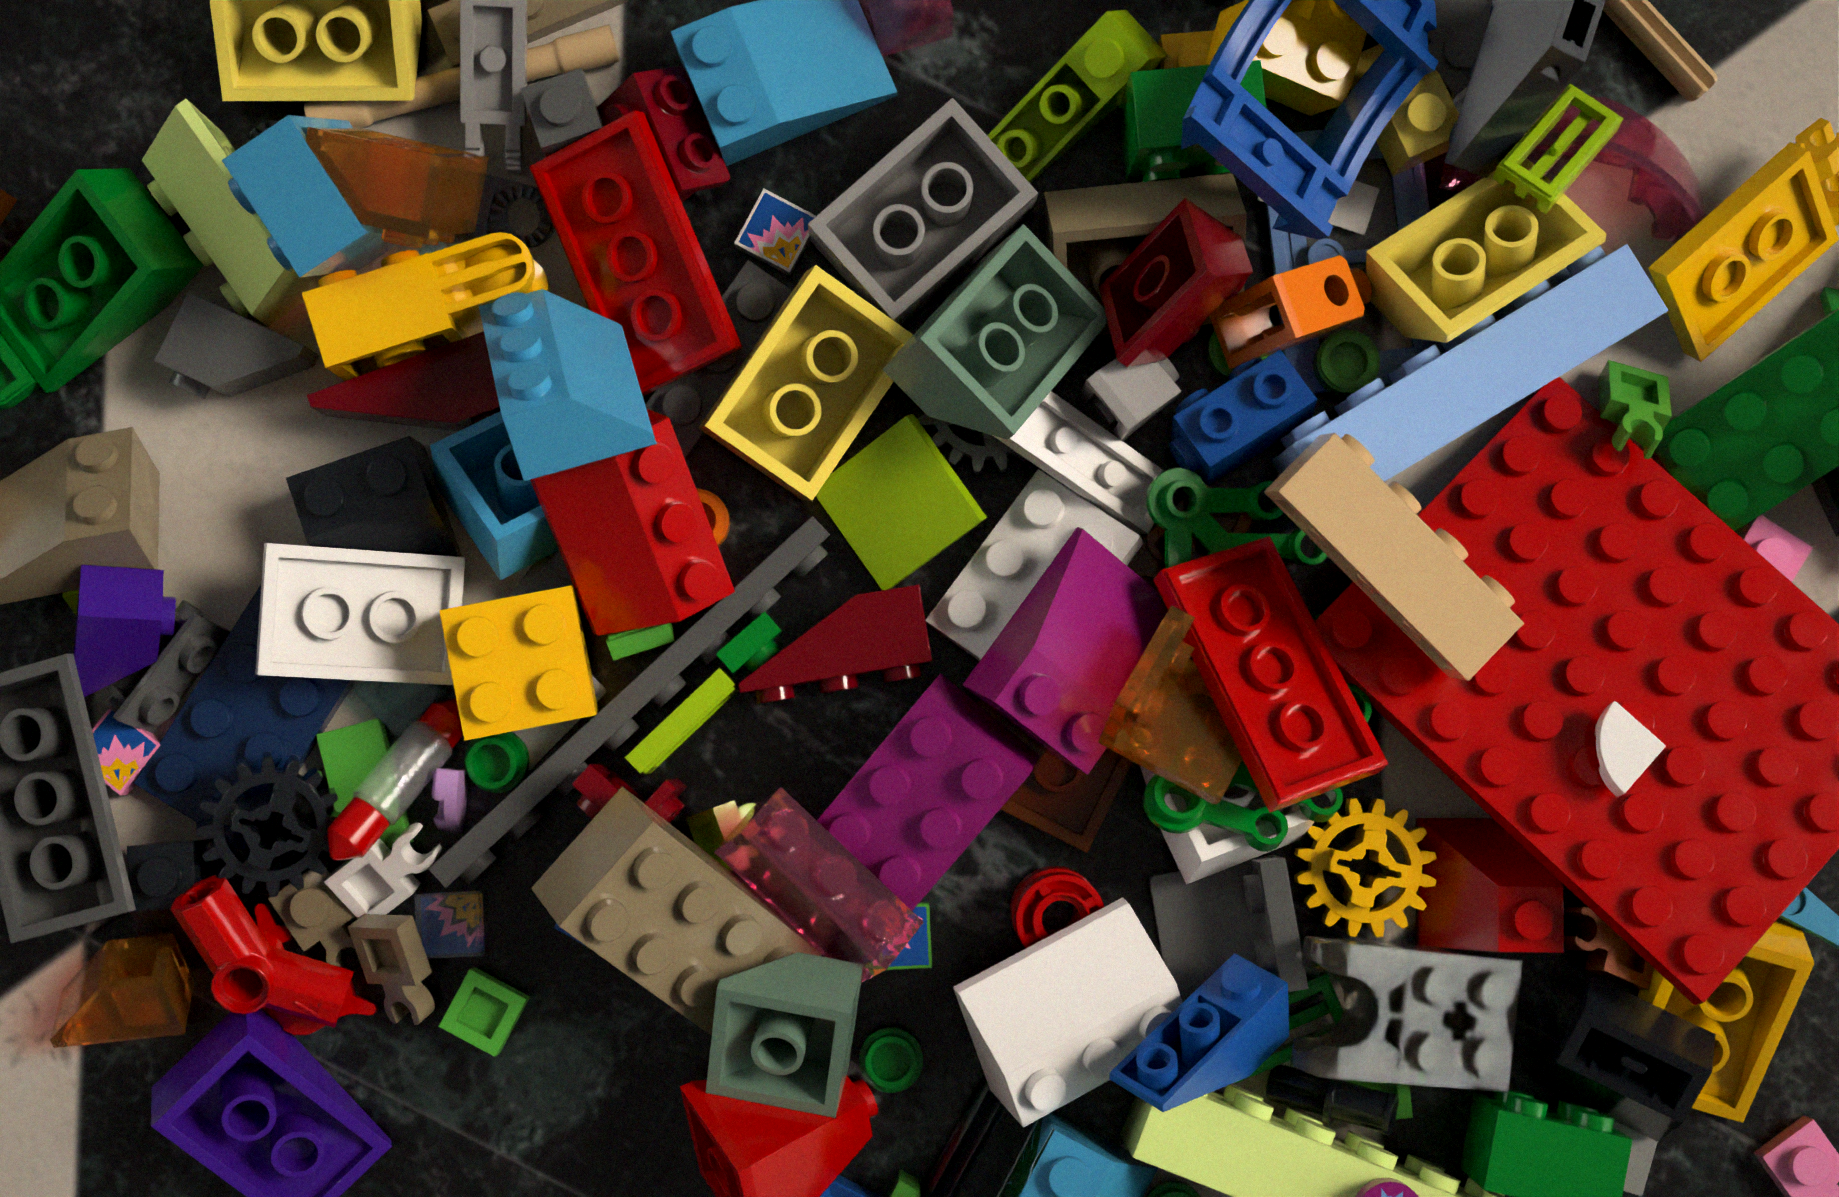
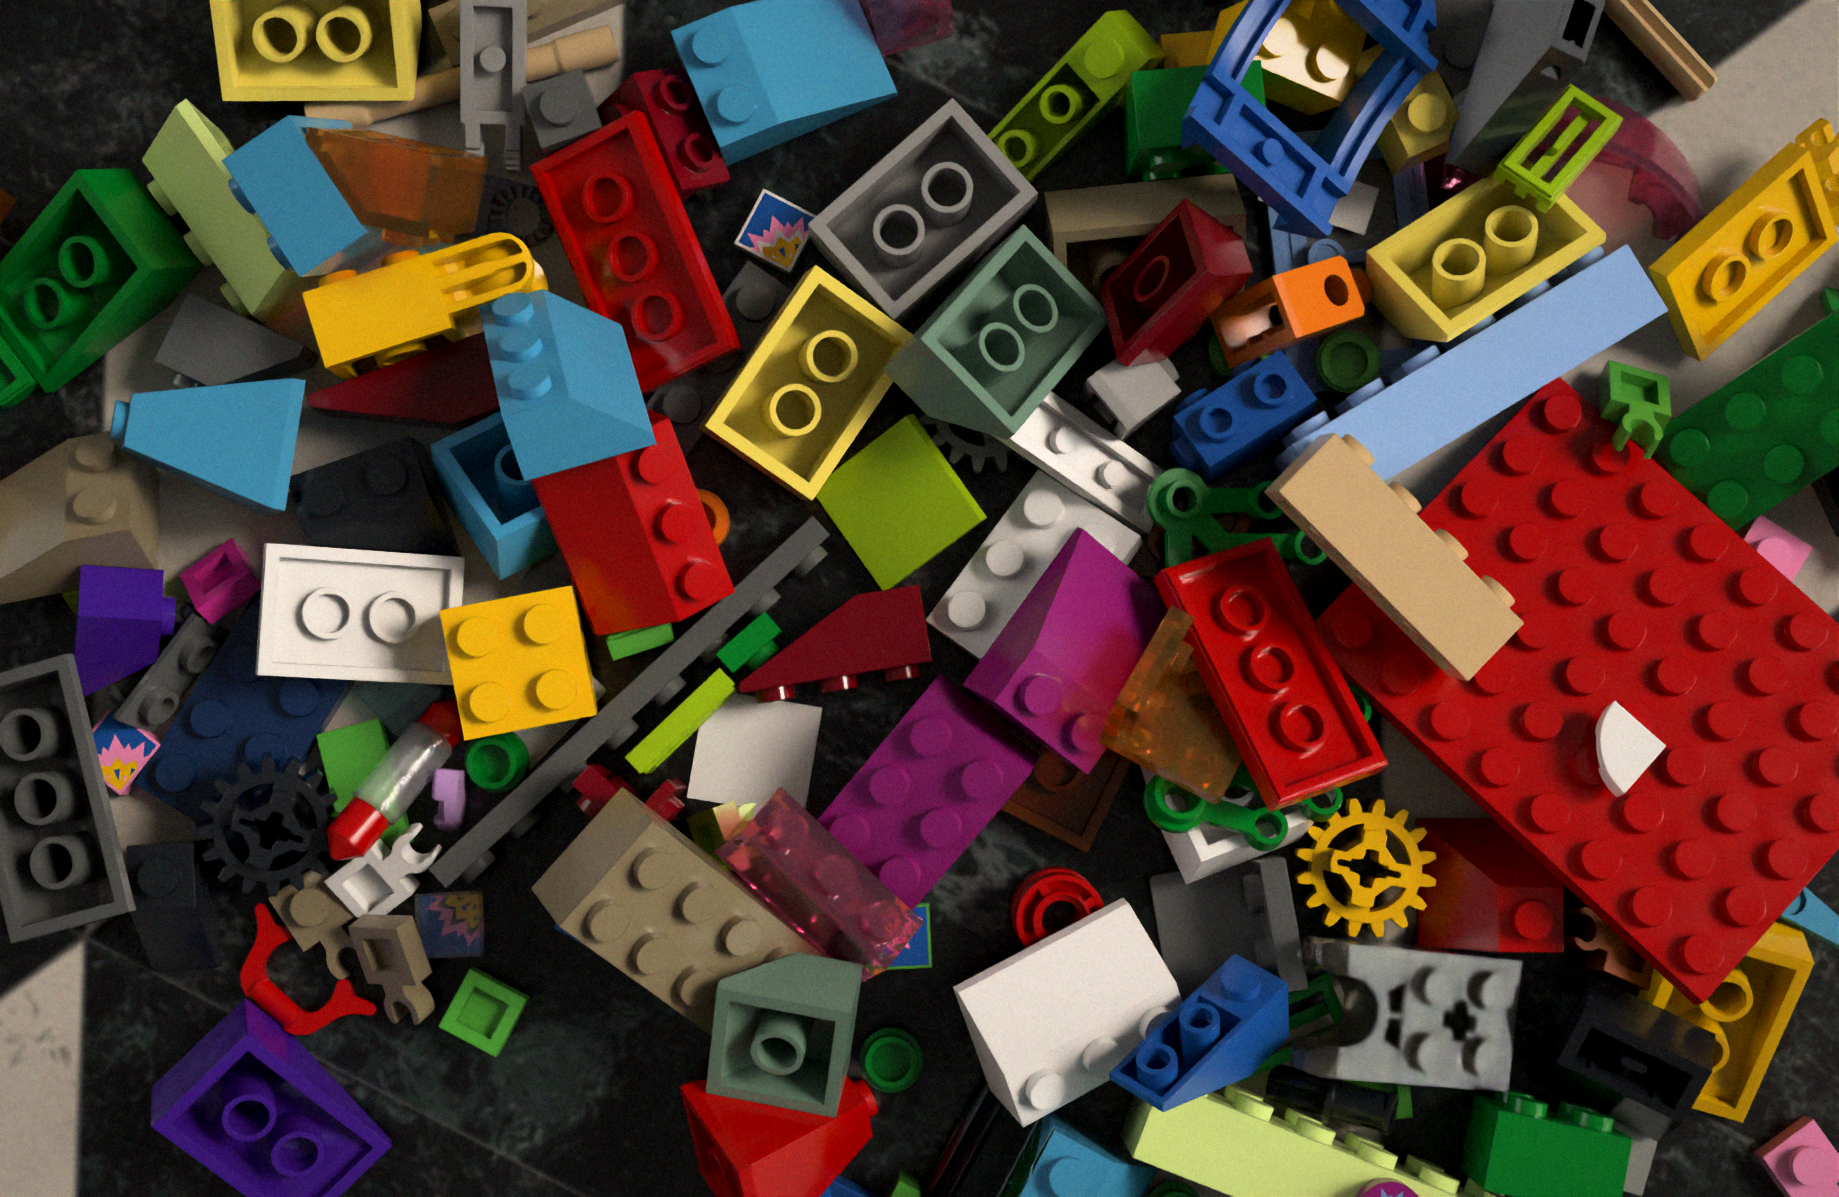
clear orange slope [50,934,194,1048] -> none
red piece [170,875,354,1028] -> none
none -> dark azure slope [109,378,306,516]
none -> dark pink plate [179,538,261,625]
none -> white sticker [687,693,822,817]

